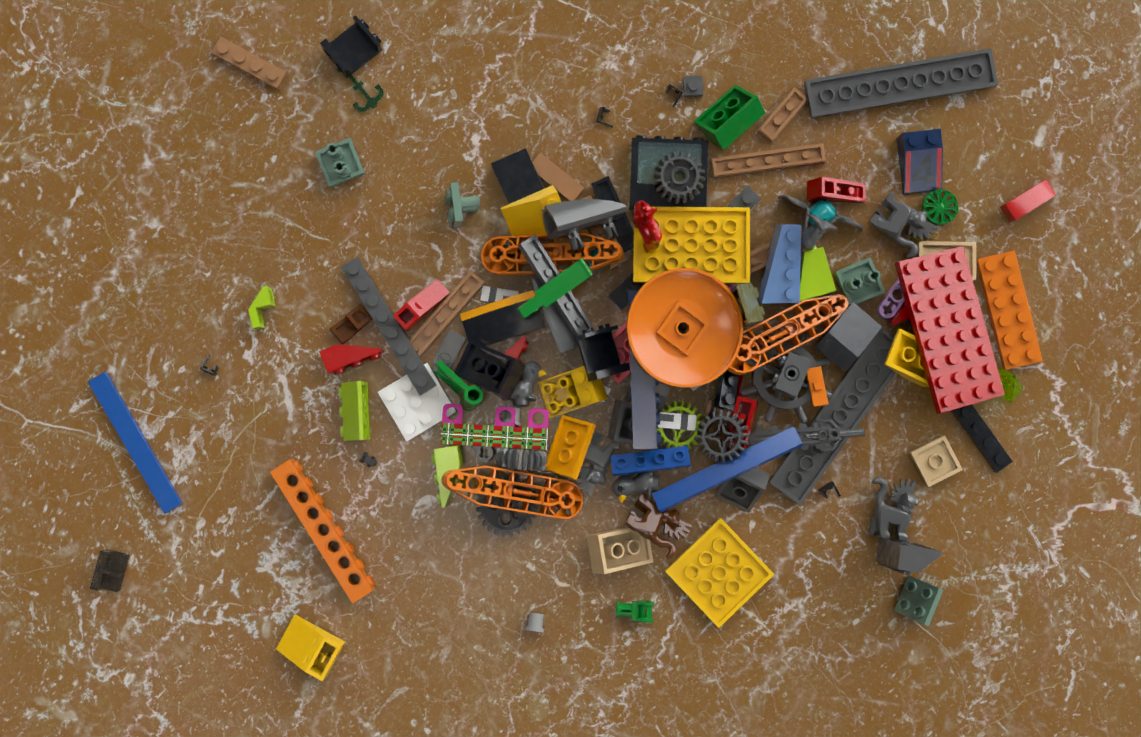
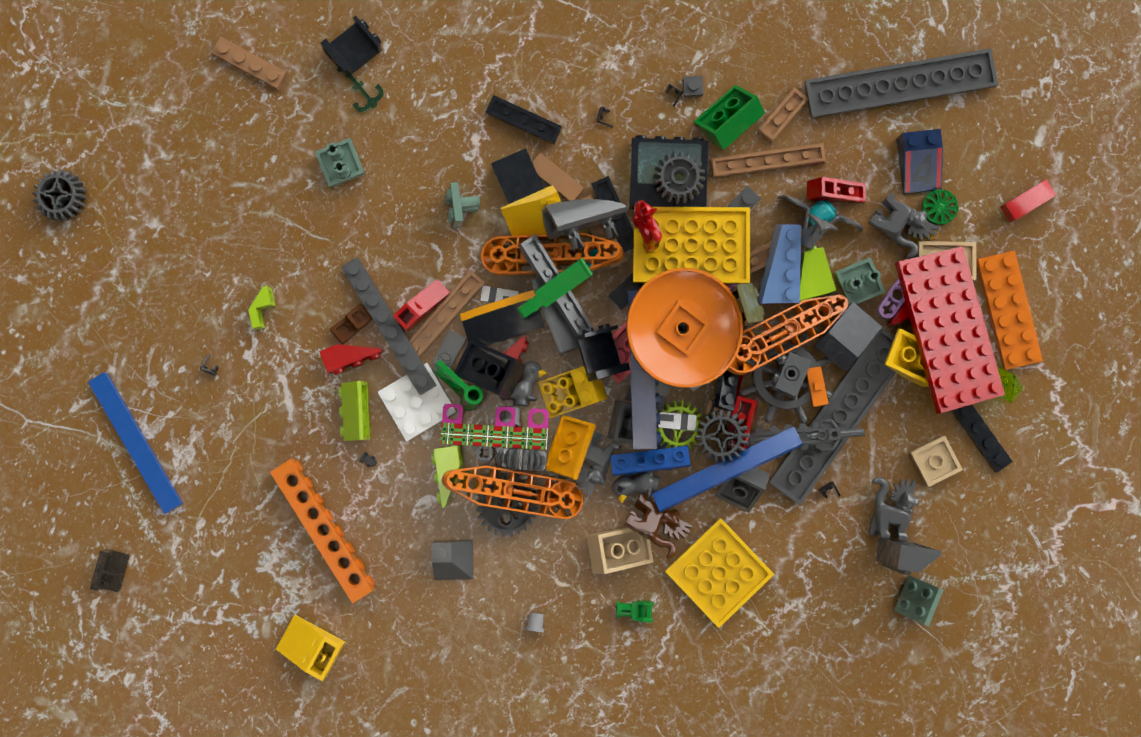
none -> dark grey gear [32,170,88,222]
none -> dark grey slope [432,540,473,580]
none -> black plate [486,95,562,145]

